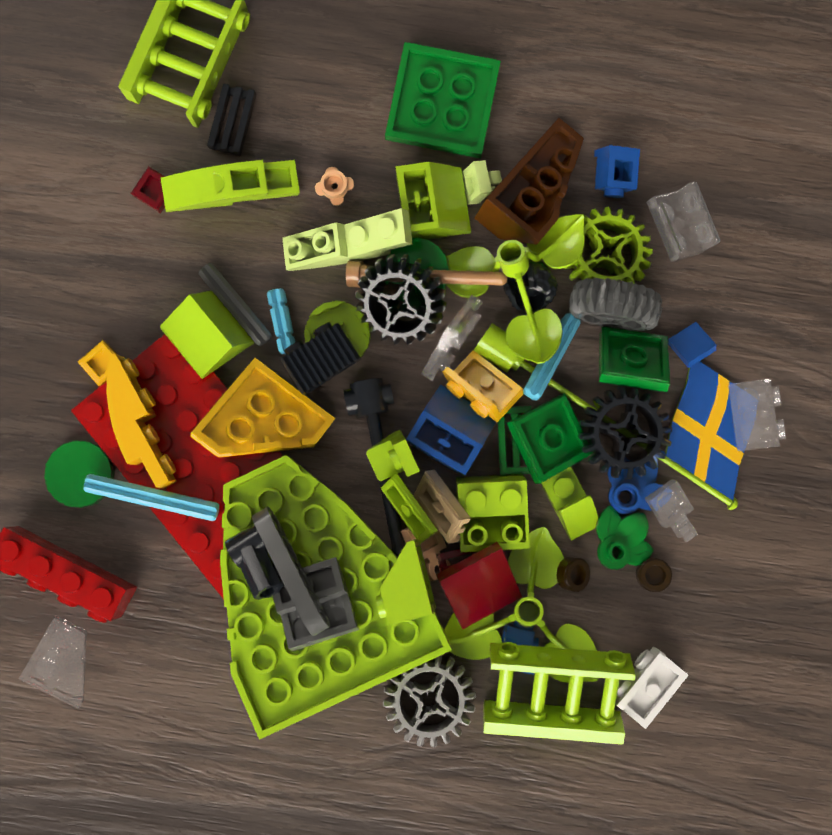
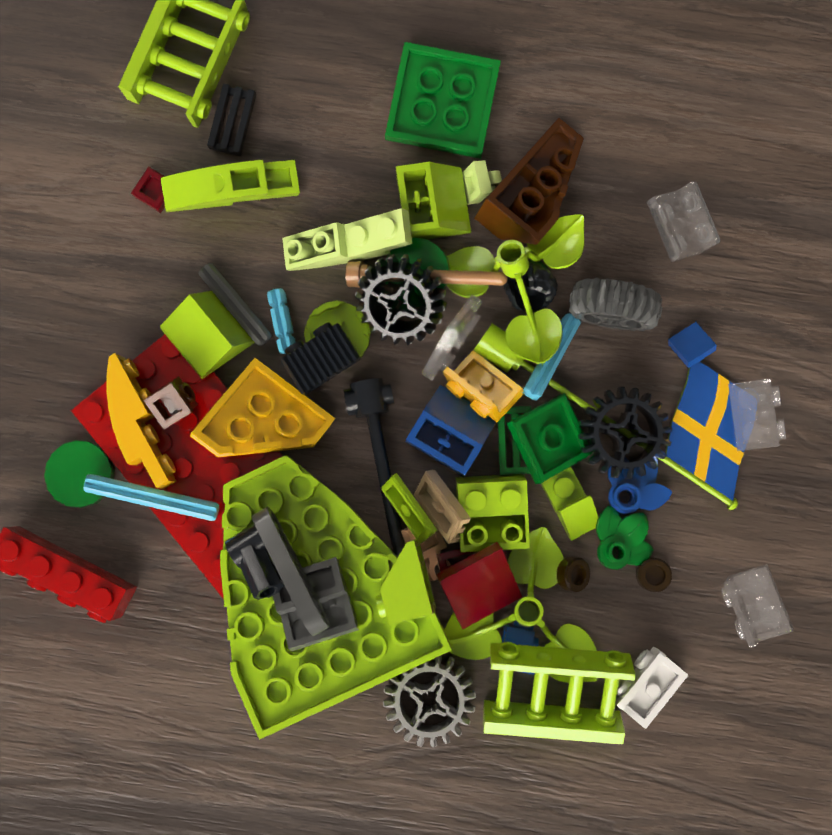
clear wing [19,615,87,709] -> none
yellow tile [78,340,117,387] -> none
light nougat plate [315,167,354,206] -> none
lime slope [366,430,420,481] -> none
lime gear [564,206,653,284] -> none
blue brick [594,145,640,198] -> none
green tile [599,327,670,392] -> none
clear plate [645,479,698,542] -> none
none -> brick [143,376,198,429]
none -> clear bracket [721,564,794,648]

